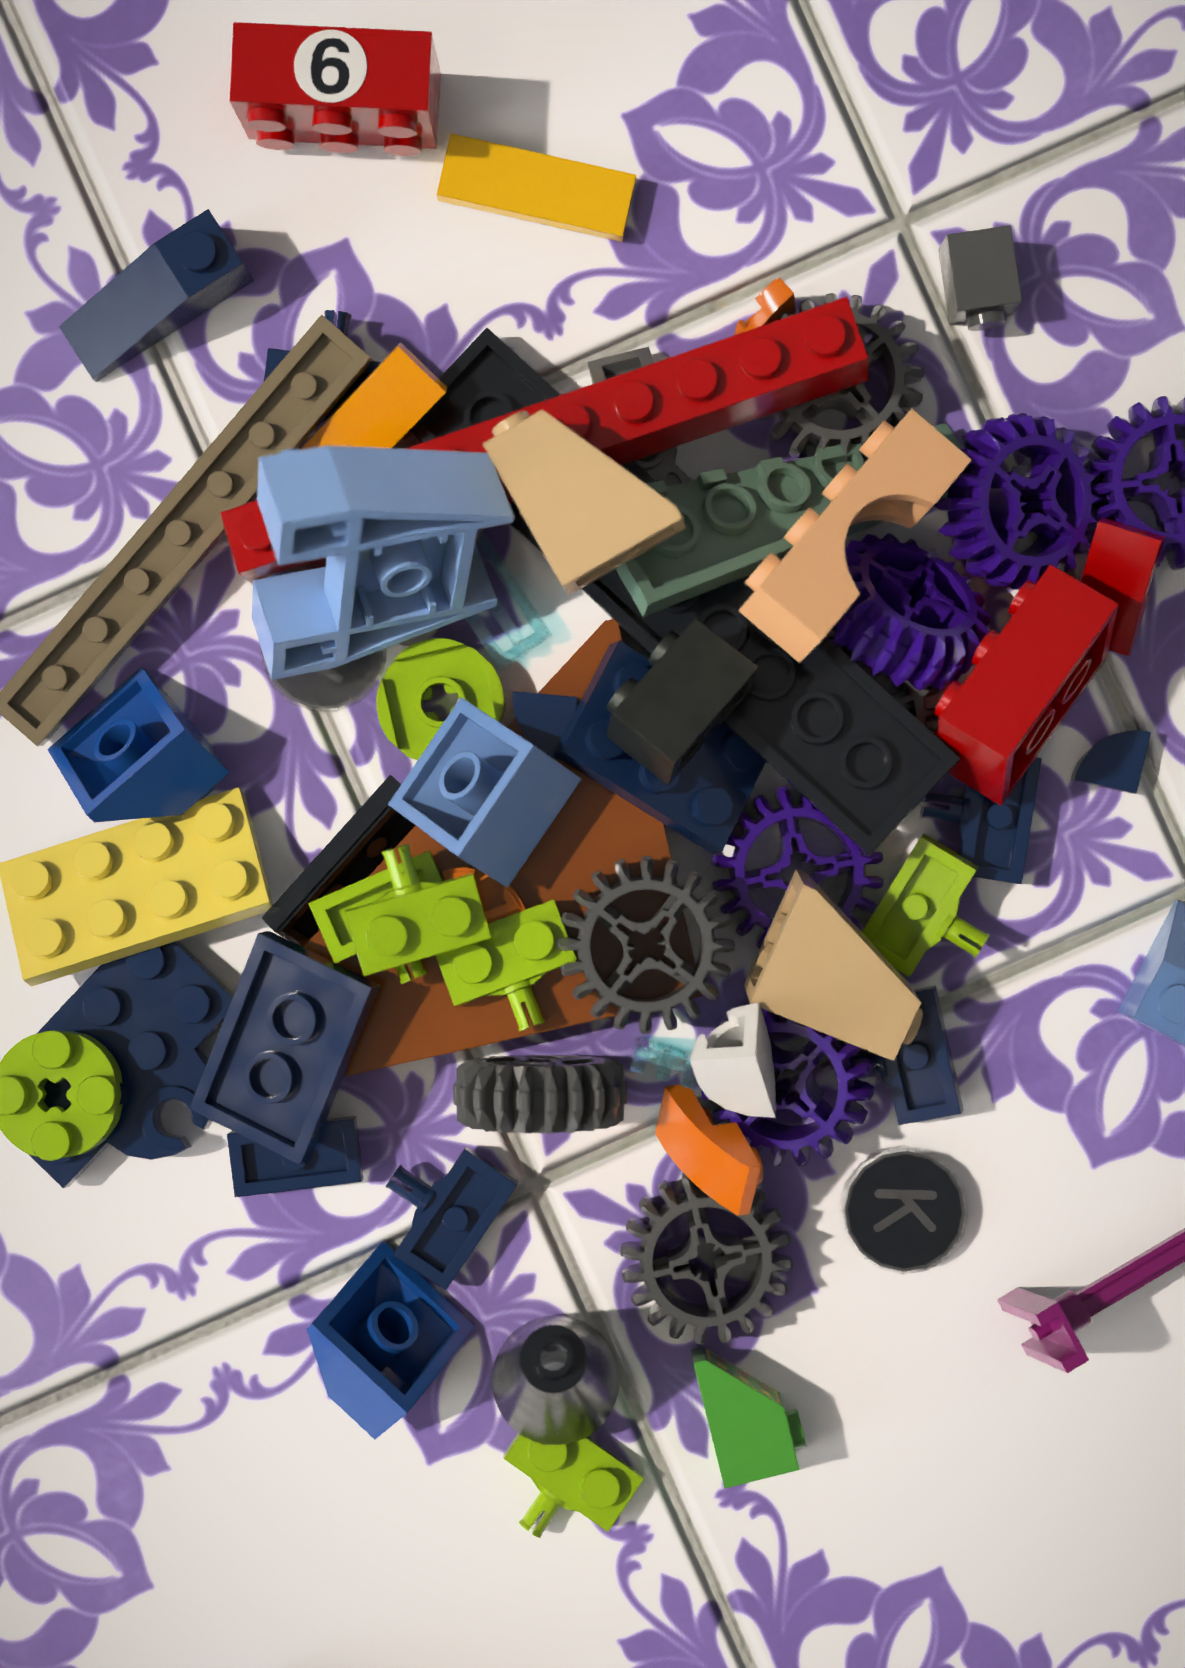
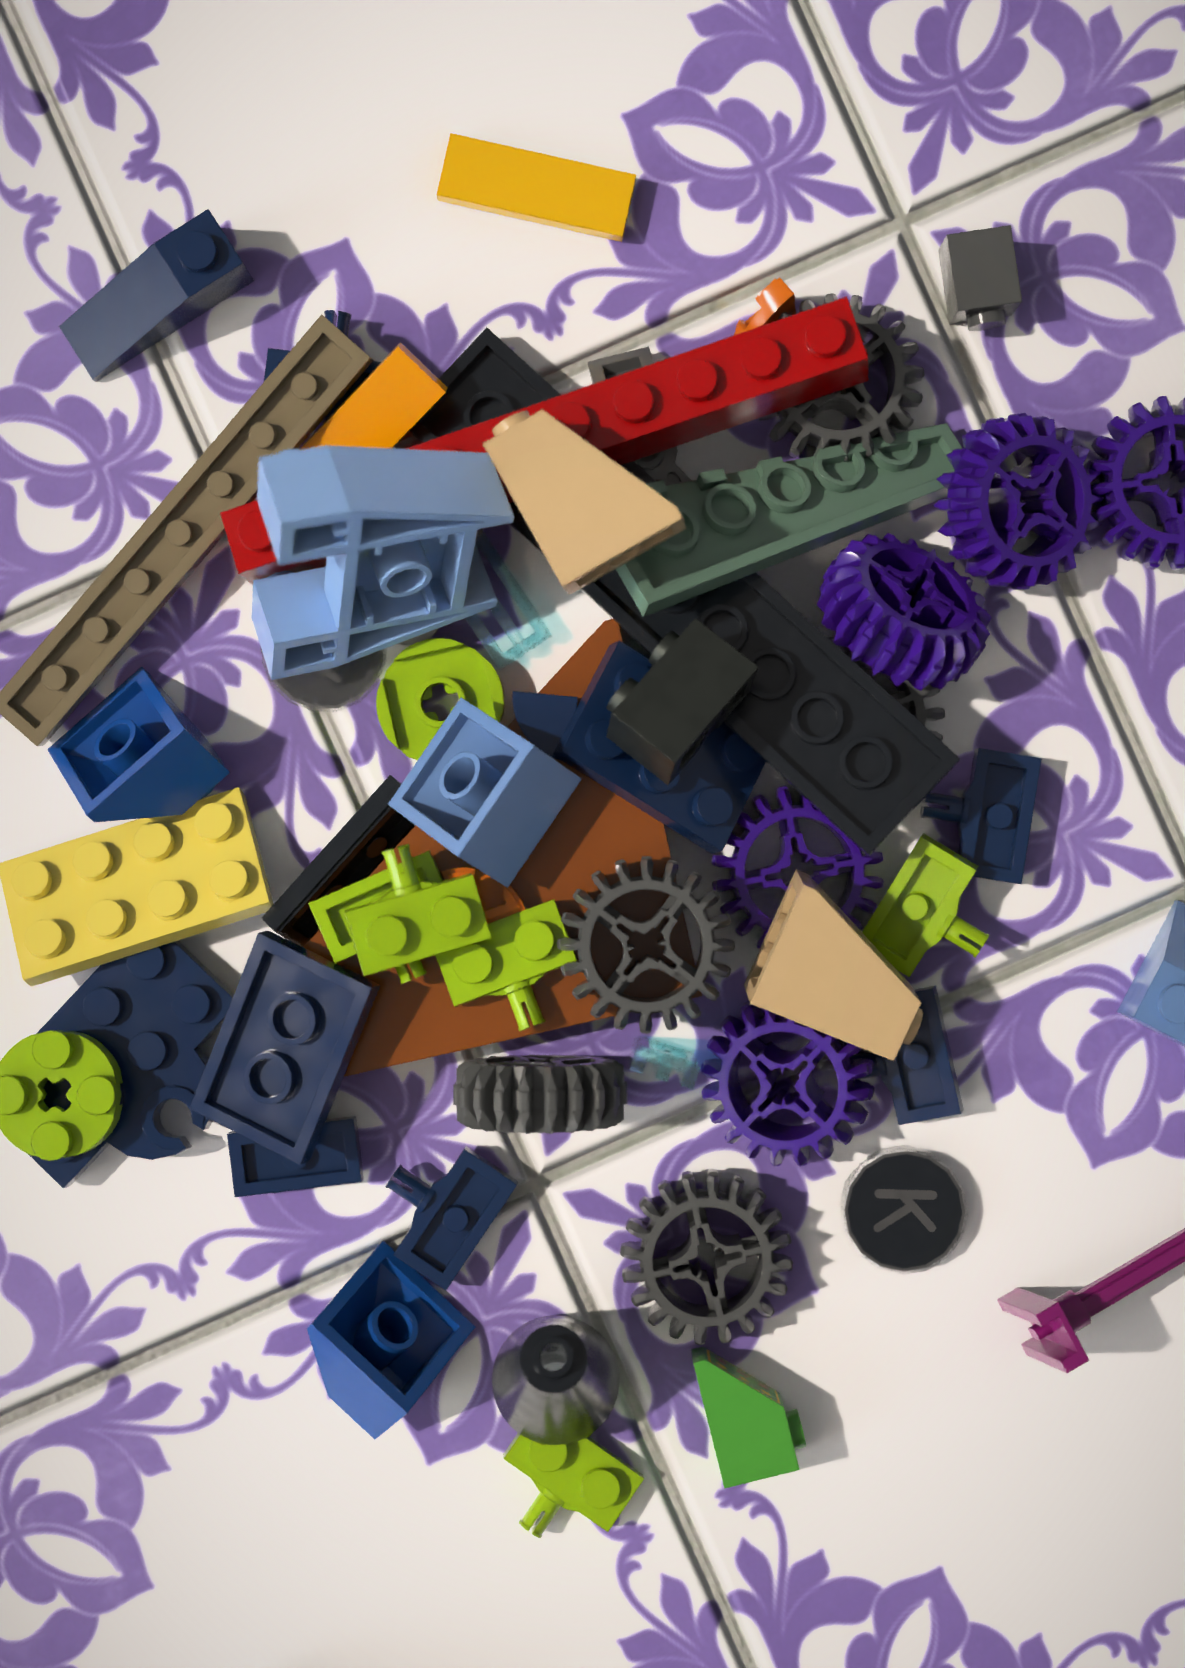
red brick [229,22,441,156] -> none
orange slope [655,1083,763,1216] -> none
white brick [690,1002,776,1118] -> none
light nougat arch [739,408,971,663] -> none
red brick [934,564,1119,806] -> none
dark blue tile [1070,730,1151,794] -> none
red slope [1081,518,1166,657] -> none

